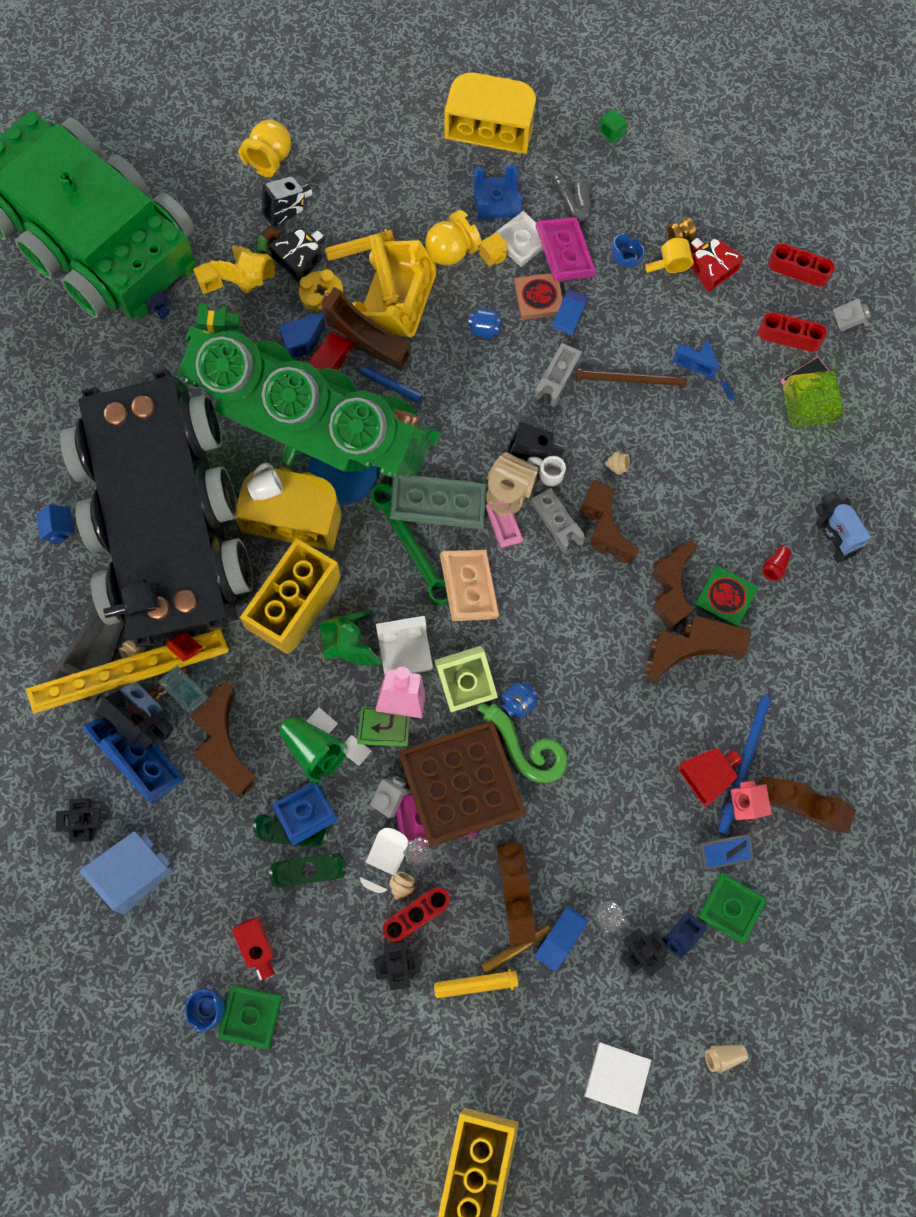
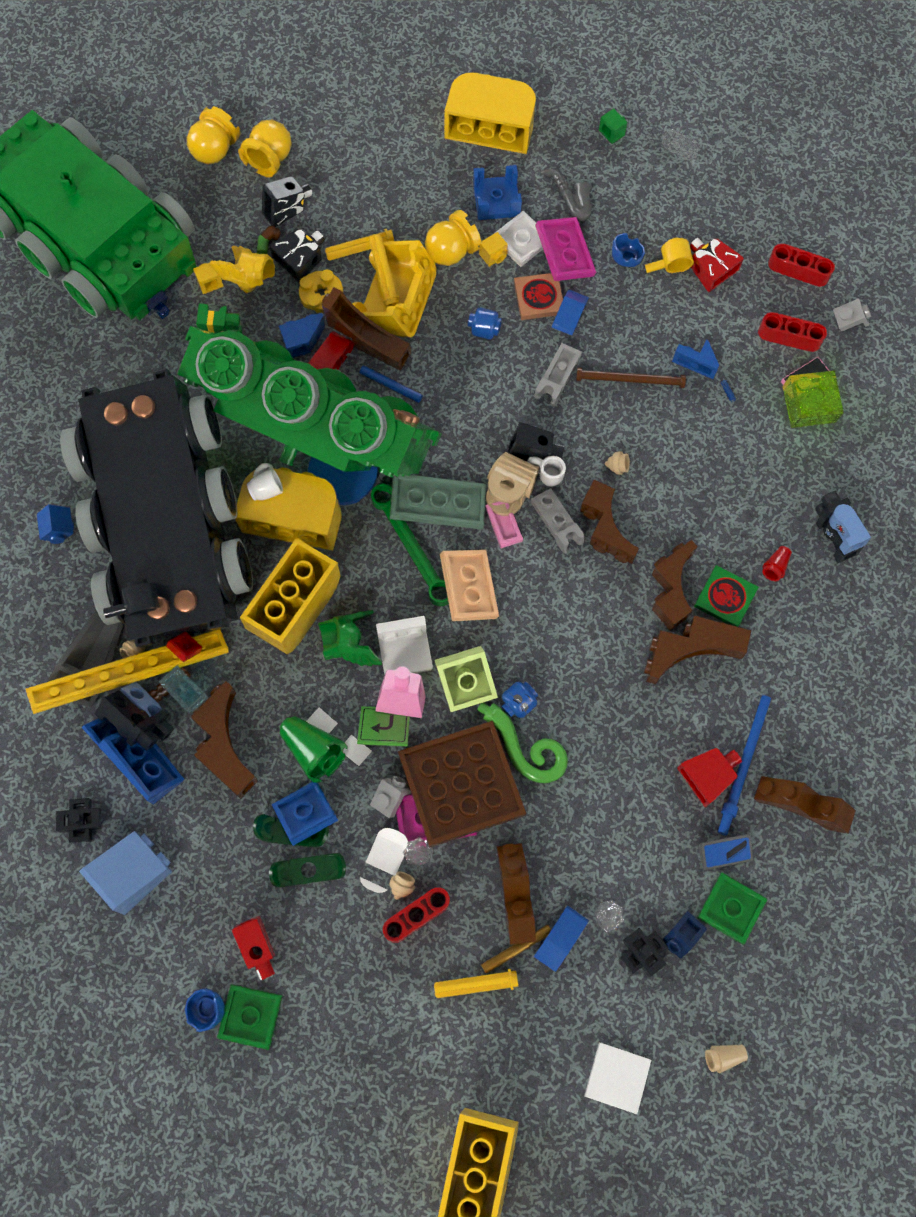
black piece [374,941,421,991] -> none
pearl gold wheel [666,217,696,240] -> none
coral brick [731,781,772,820] -> none
none -> yellow tile [187,106,241,164]

